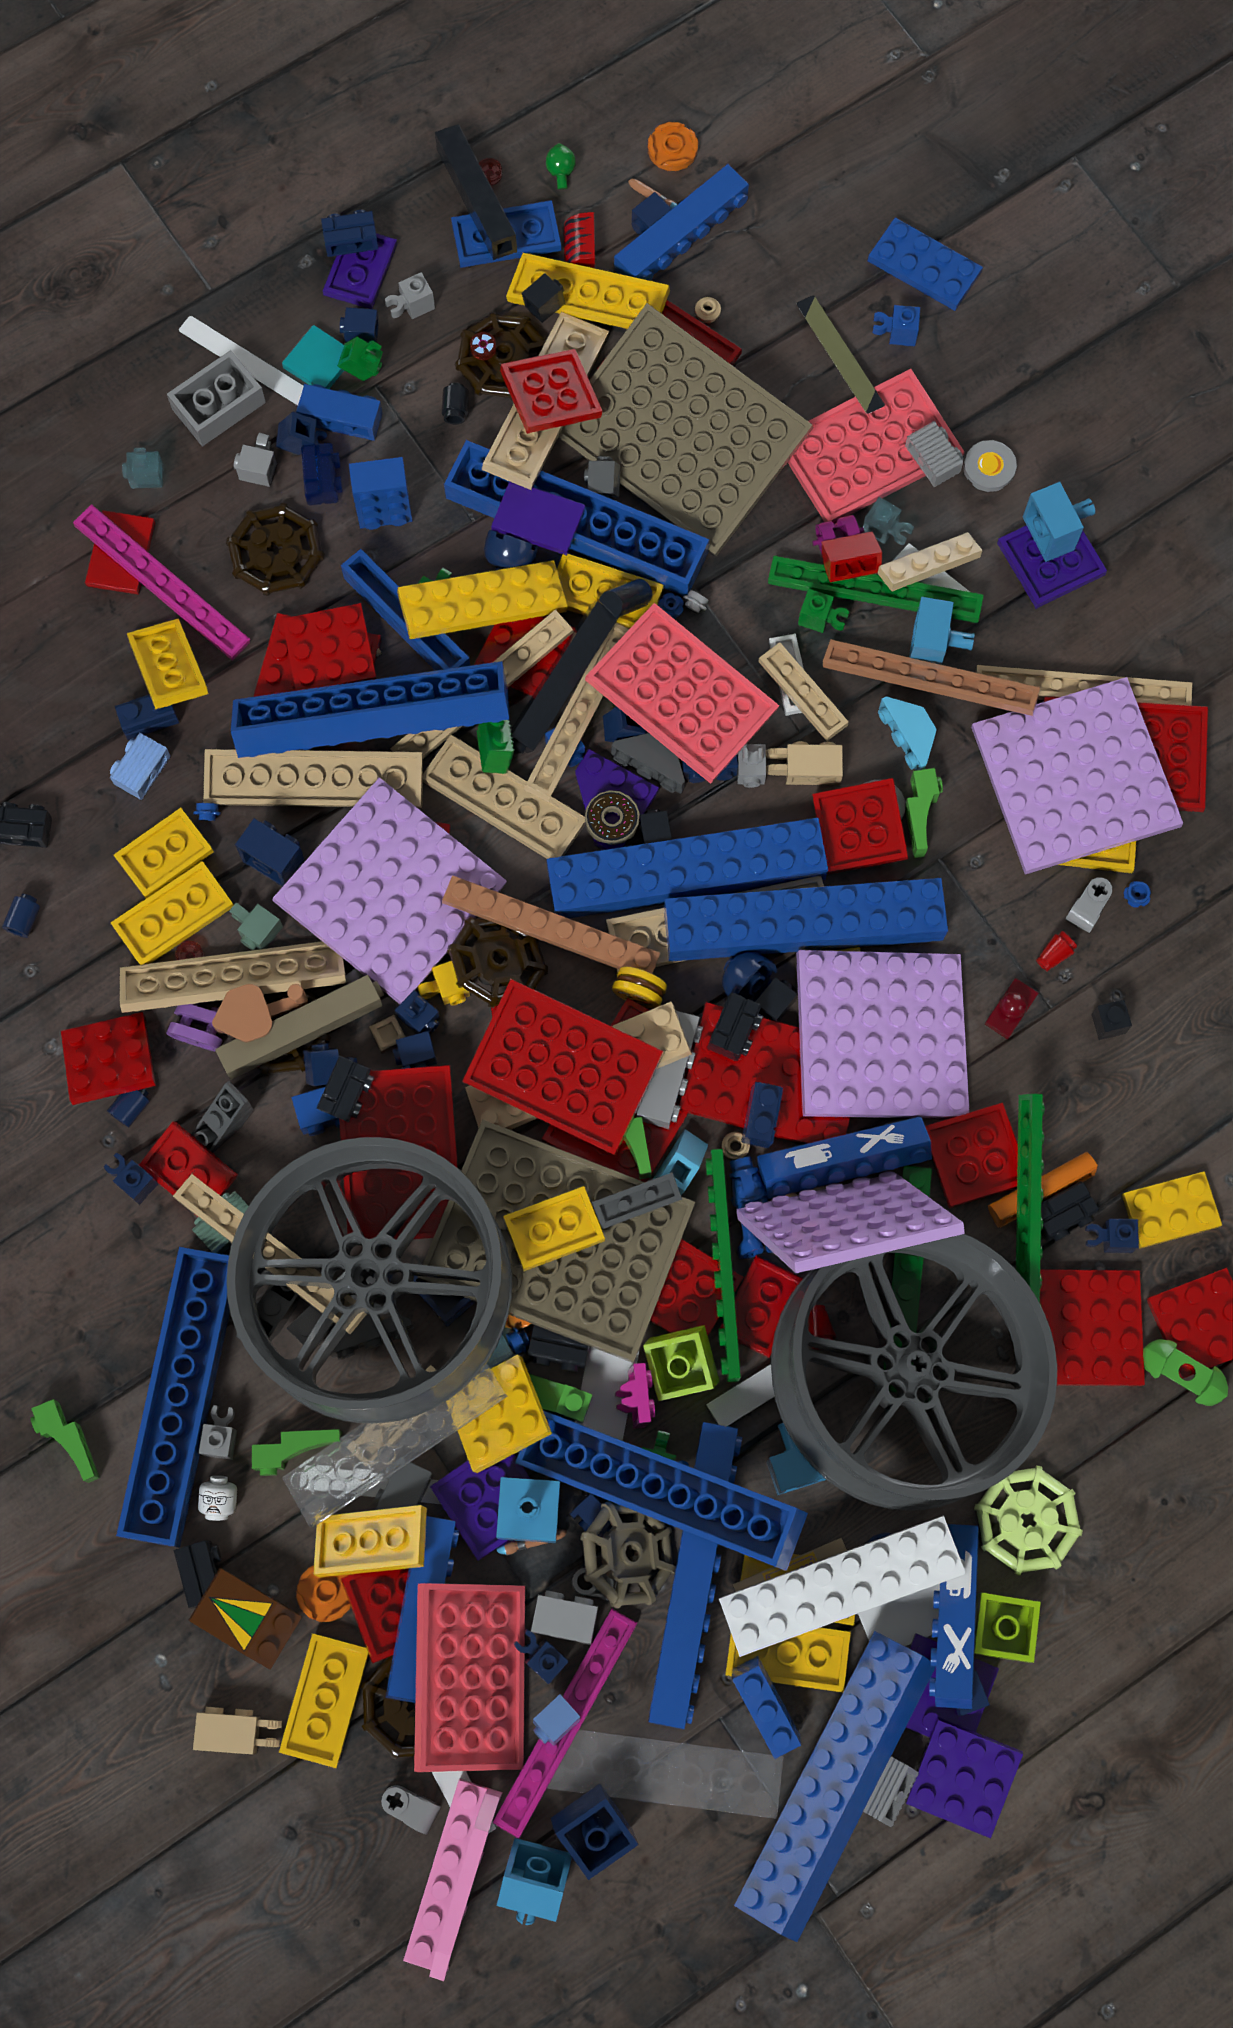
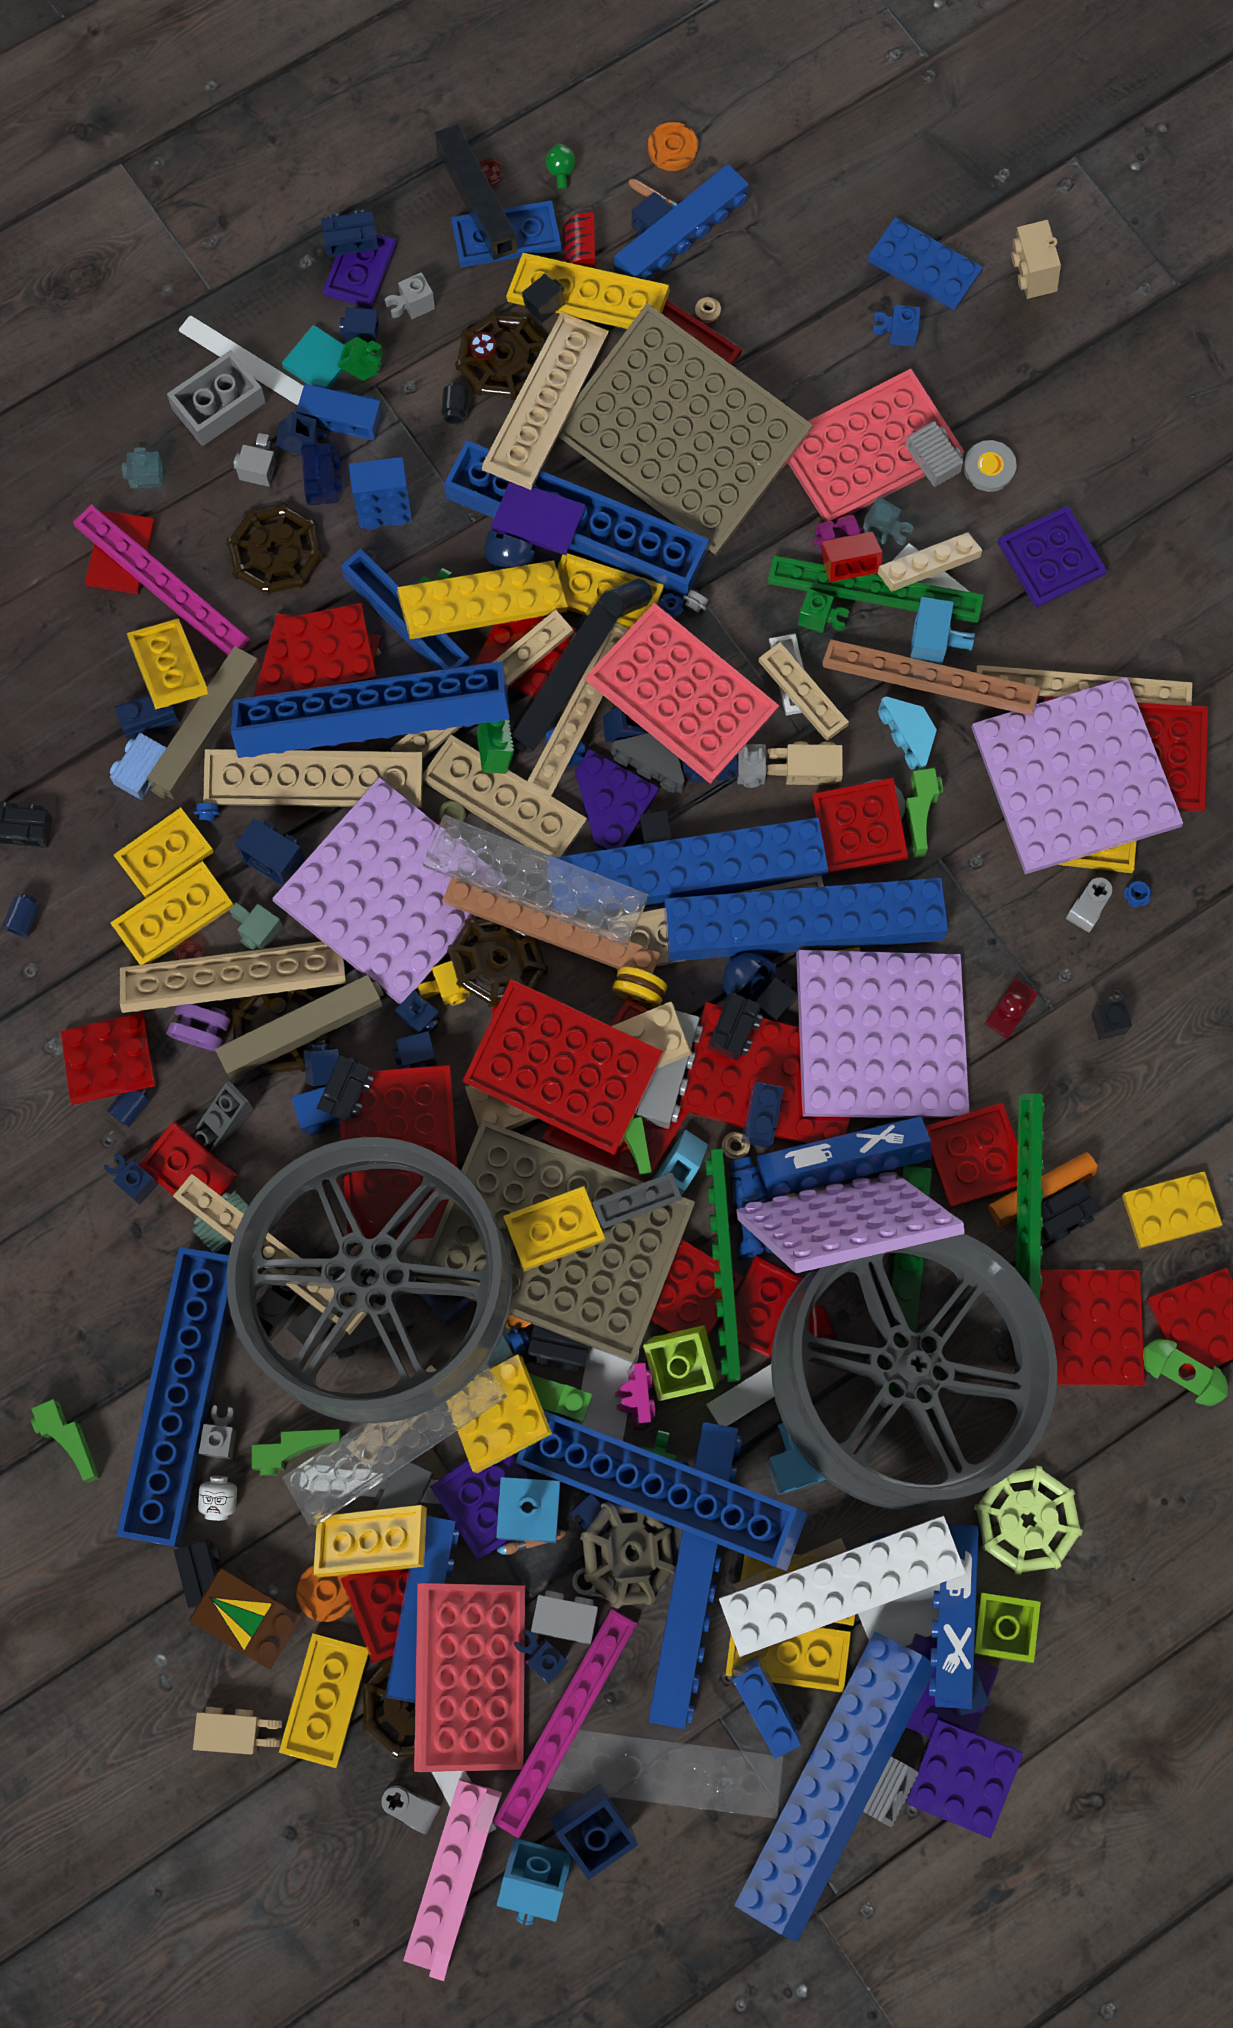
nougat piece [212,984,308,1042] -> none
tan tile [369,1015,405,1053] -> none
red plate [500,349,603,434] -> none
medium blue brick [533,1694,580,1746] -> none
dark grey brick [584,456,621,497] -> none
tile [585,791,640,845] -> none
olive sticker [796,296,885,414] -> none
dark azure brick [1023,482,1095,562] -> none
red cone [1036,931,1077,972] -> none
dark blue brick [1085,1219,1139,1253] -> none
none -> dark tan brick [147,646,261,800]
none -> clear plate [422,814,649,947]
none -> olive tile [438,801,466,829]
none -> tan brick [1011,220,1061,299]

